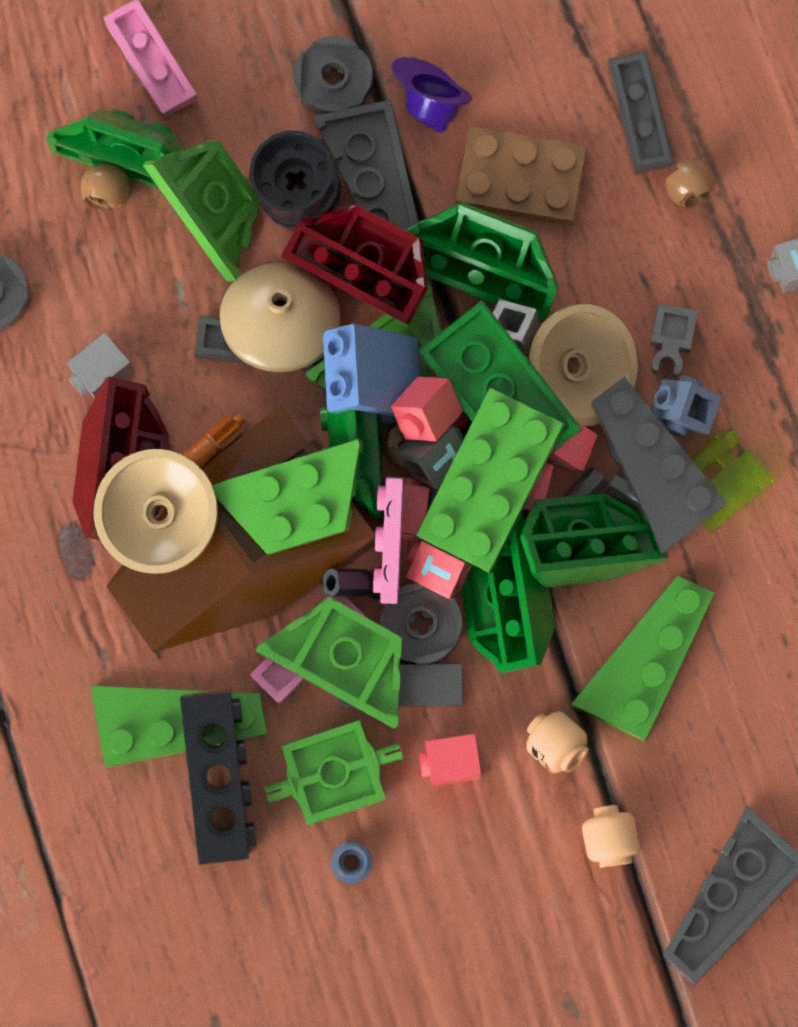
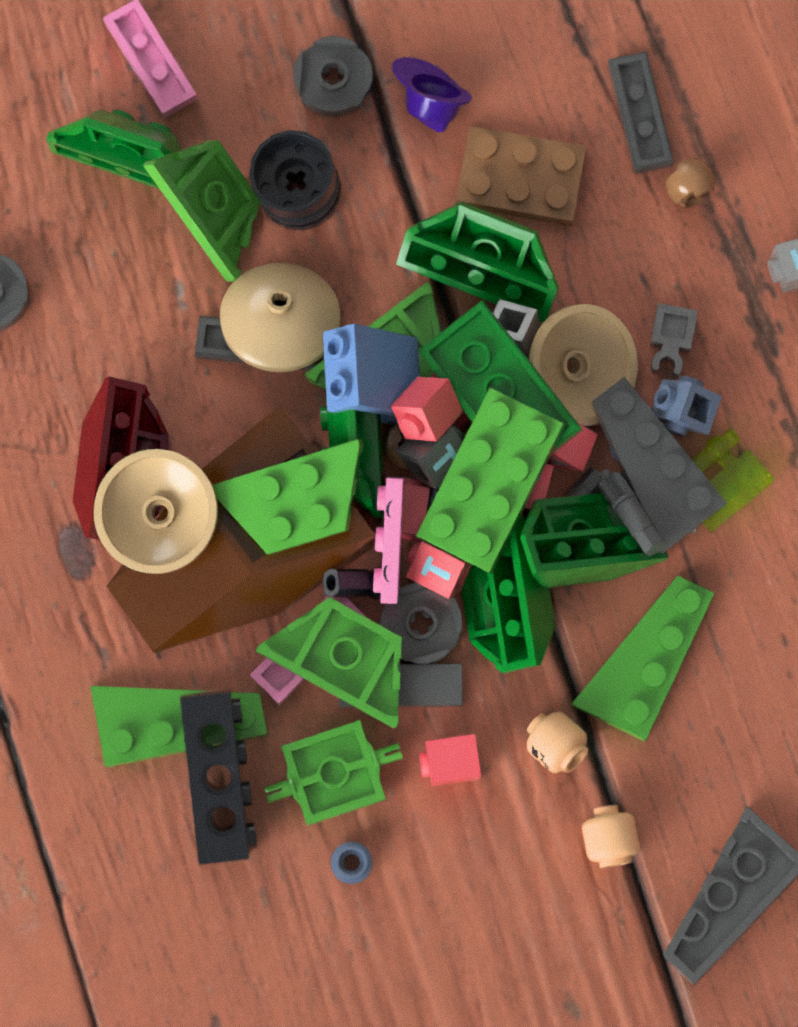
light grey brick [67,332,134,399] -> none
medium nougat piece [81,163,130,211] -> none
orange piece [181,413,246,469] -> none
dark red wedge [281,205,428,325] -> none
dark grey wing [313,100,418,231] -> none
none -> dark grey piece [598,469,666,557]

